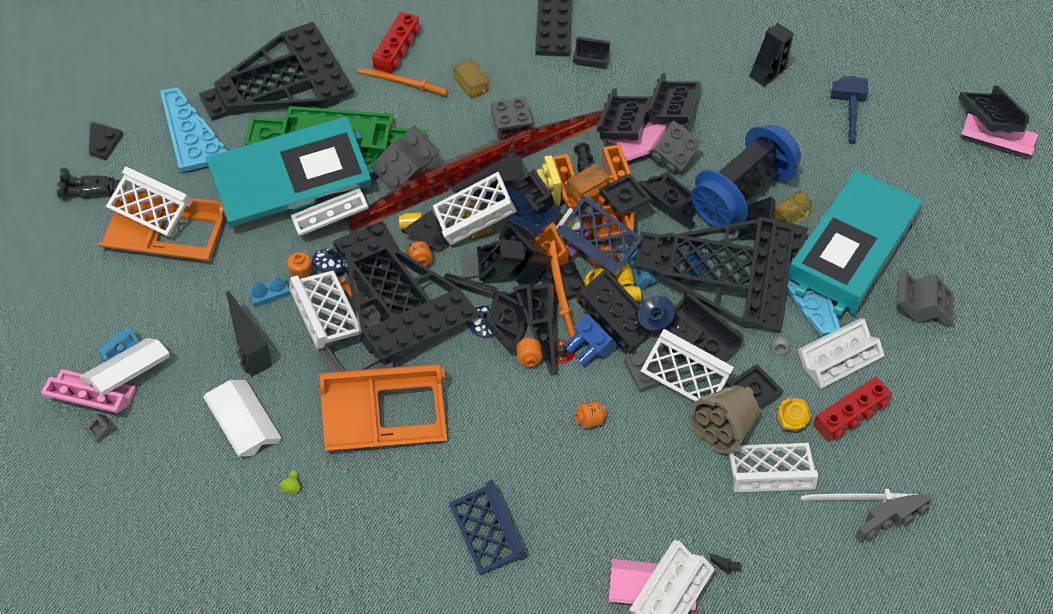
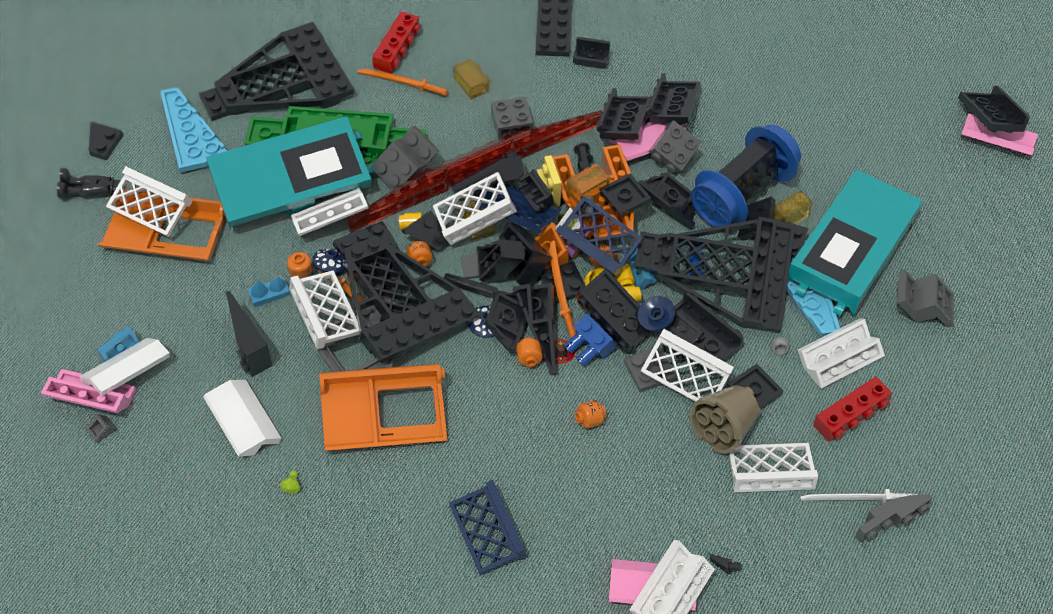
black wedge [749,23,794,87] -> none
yellow hair [777,398,811,431] -> none
dark blue piece [830,76,868,144] -> none

